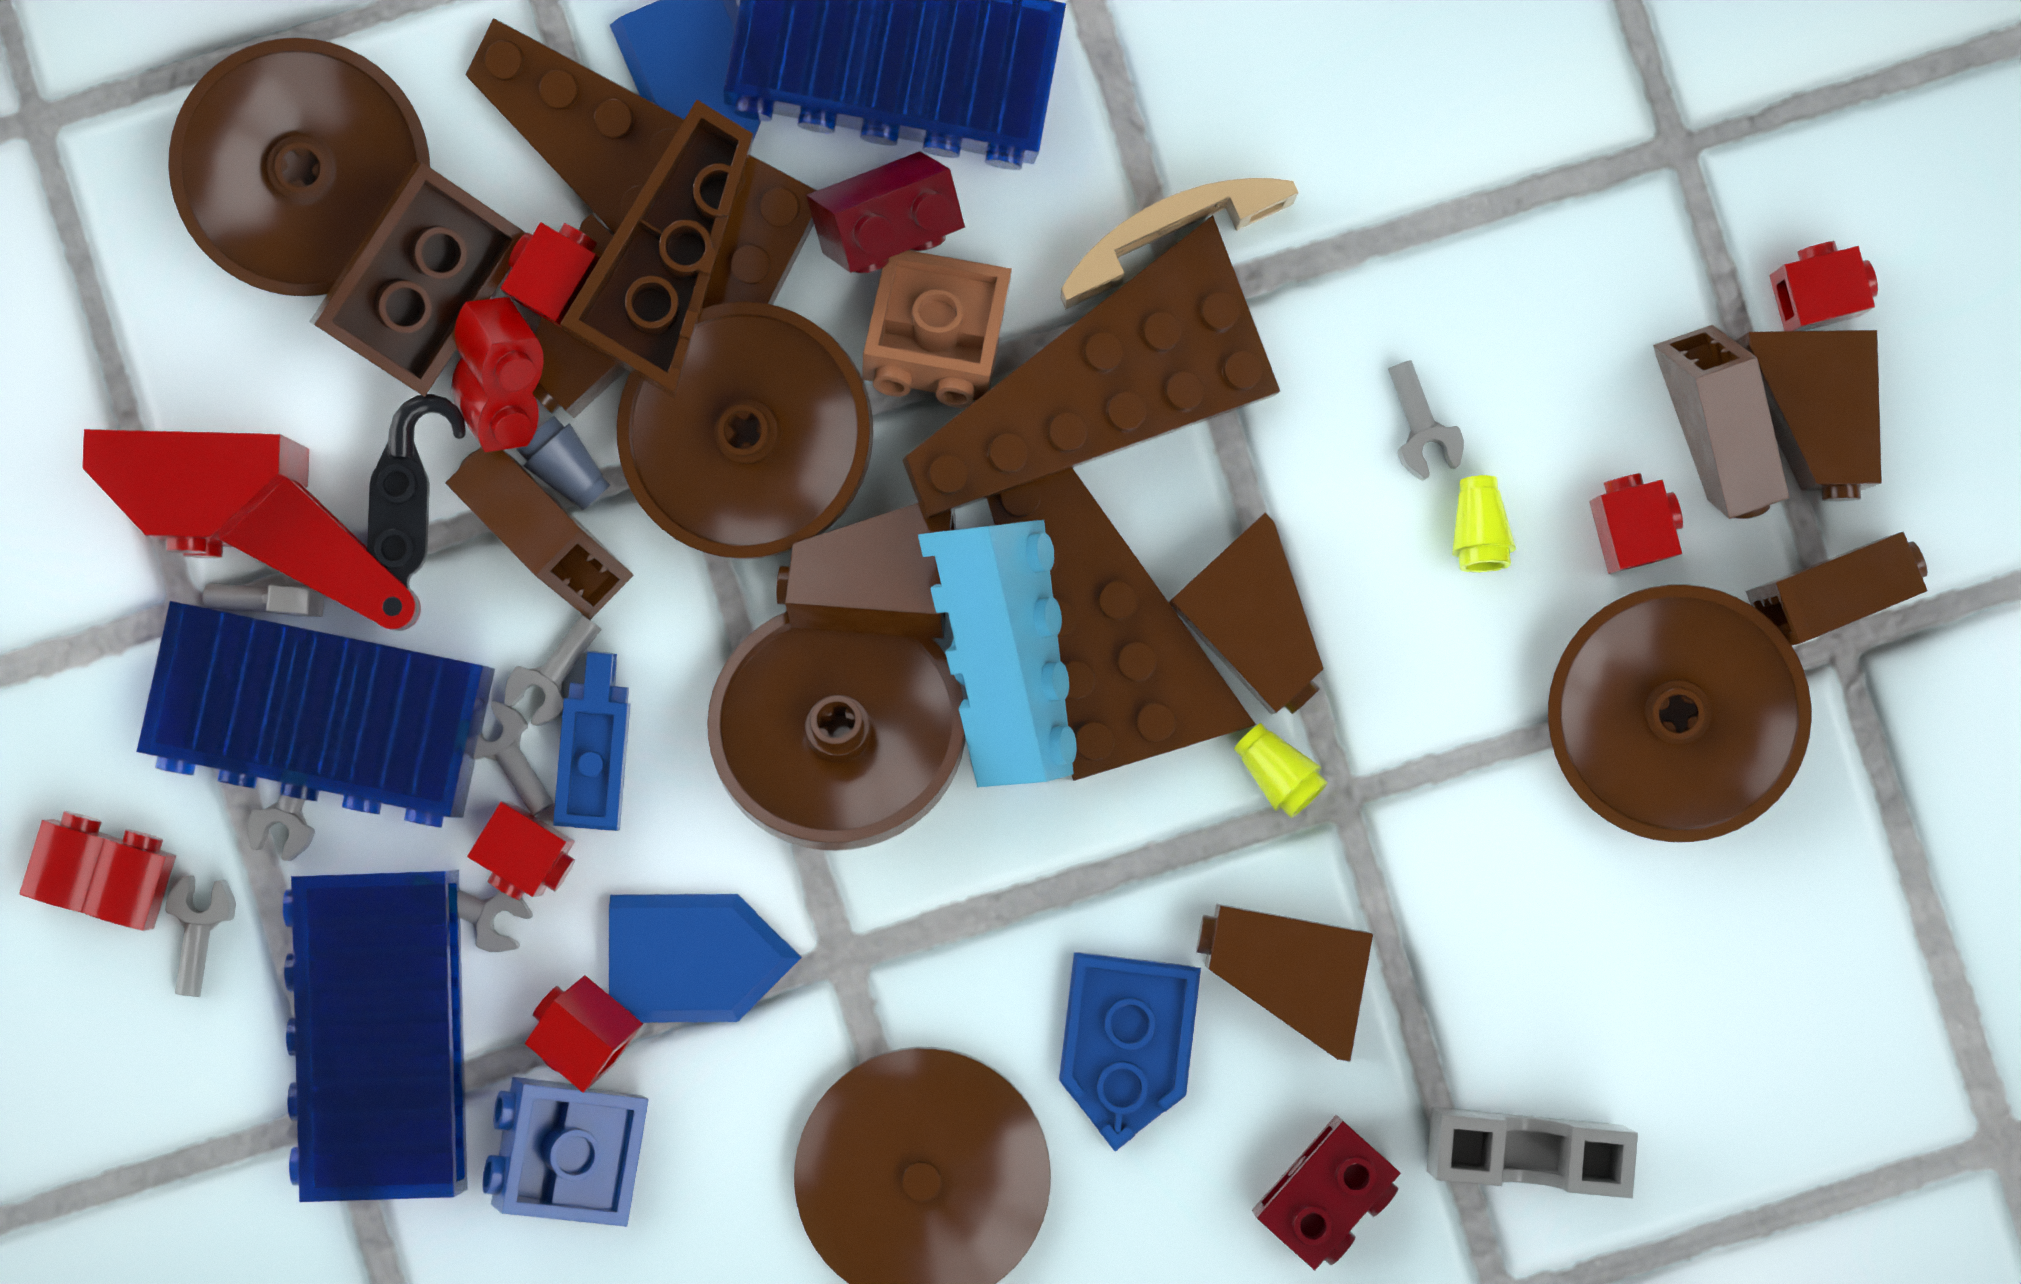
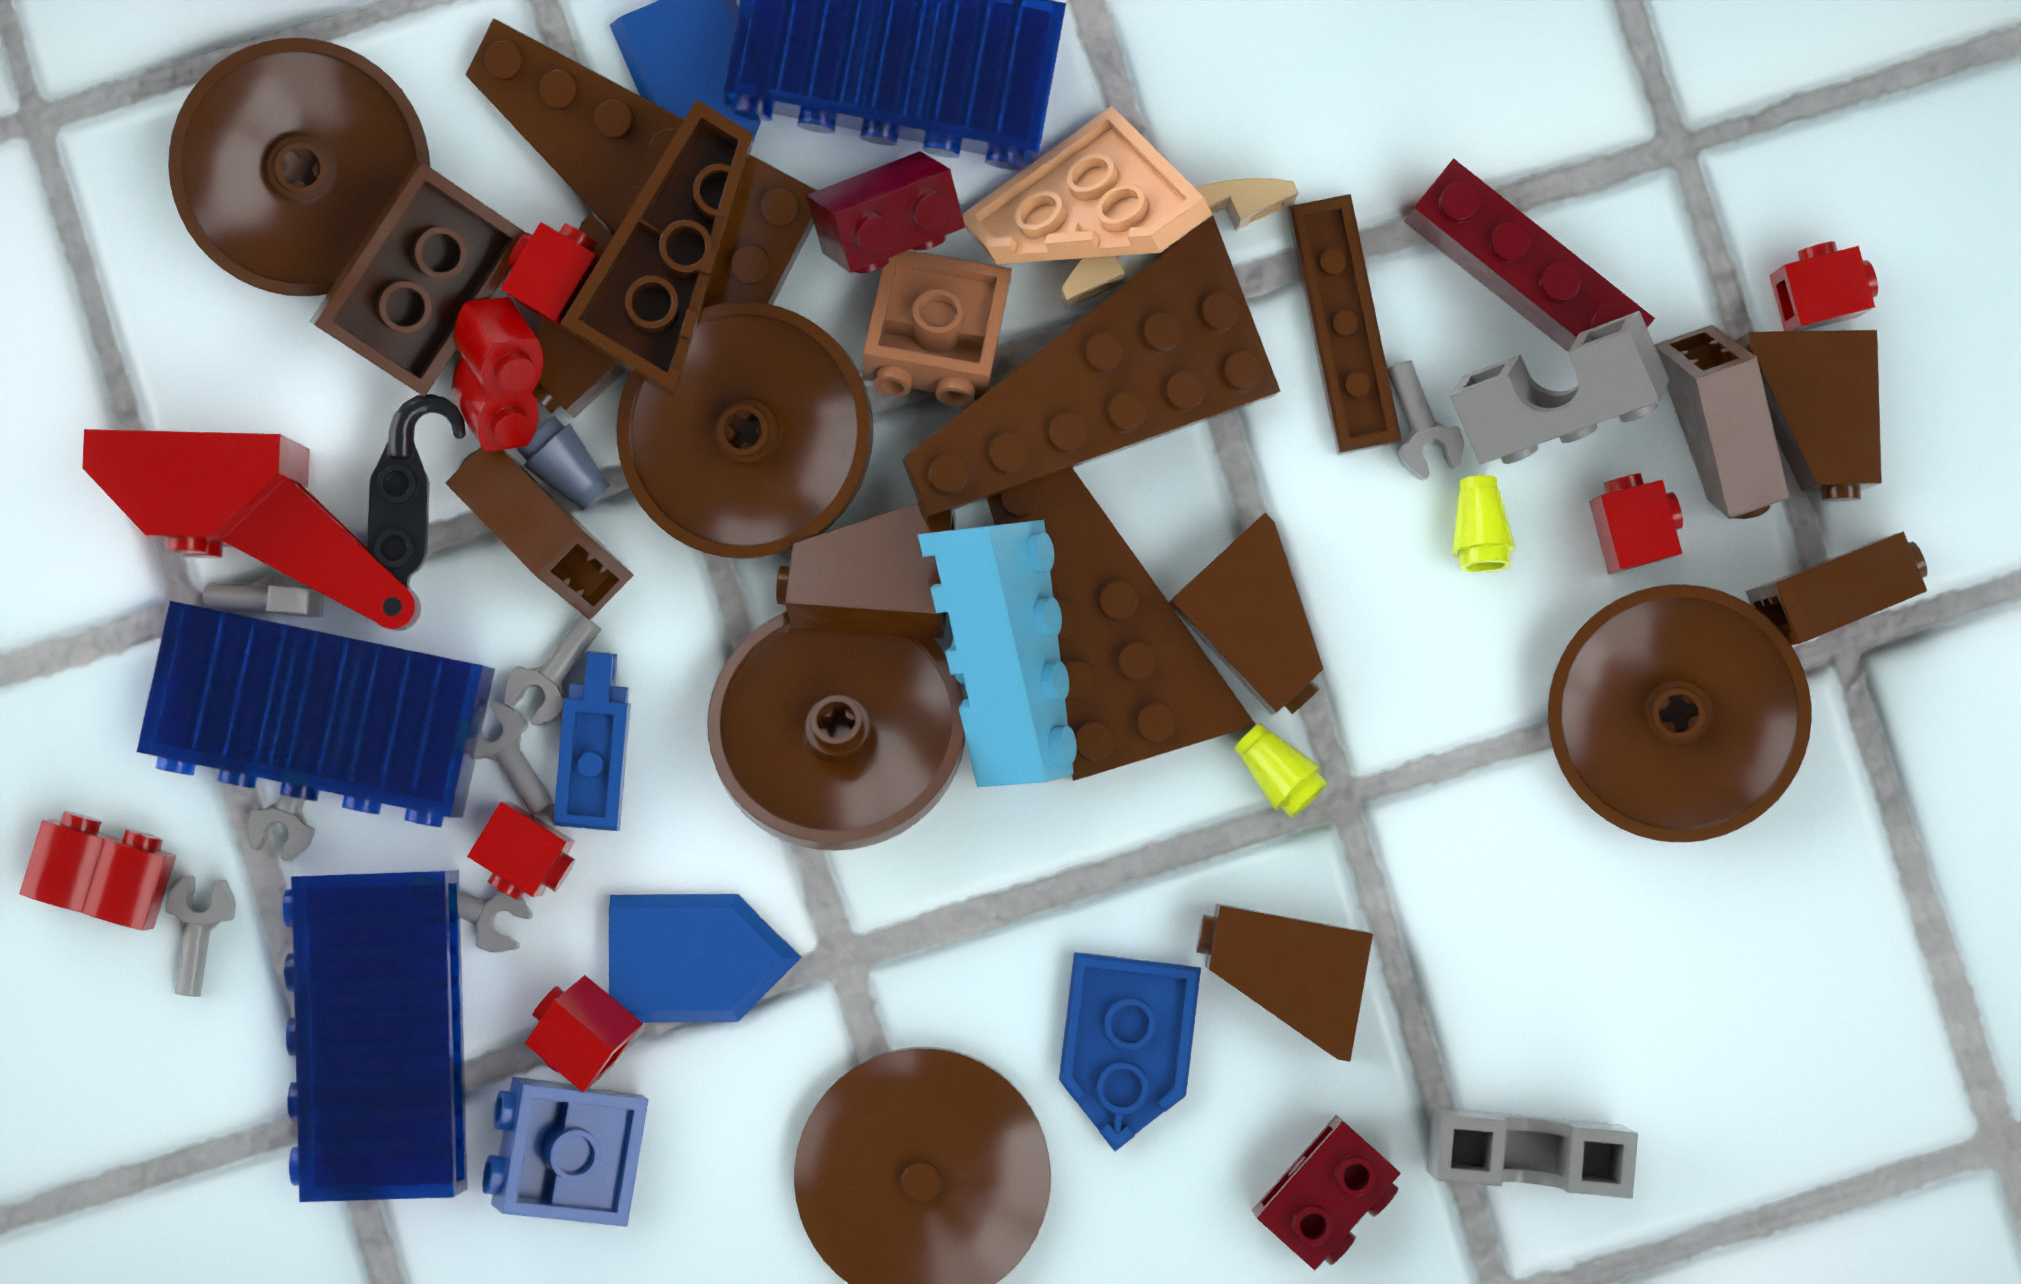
none -> light nougat plate [962,106,1213,264]
none -> reddish brown tile [1287,194,1402,455]
none -> dark red brick [1404,158,1655,352]
none -> light grey arch [1449,311,1670,465]

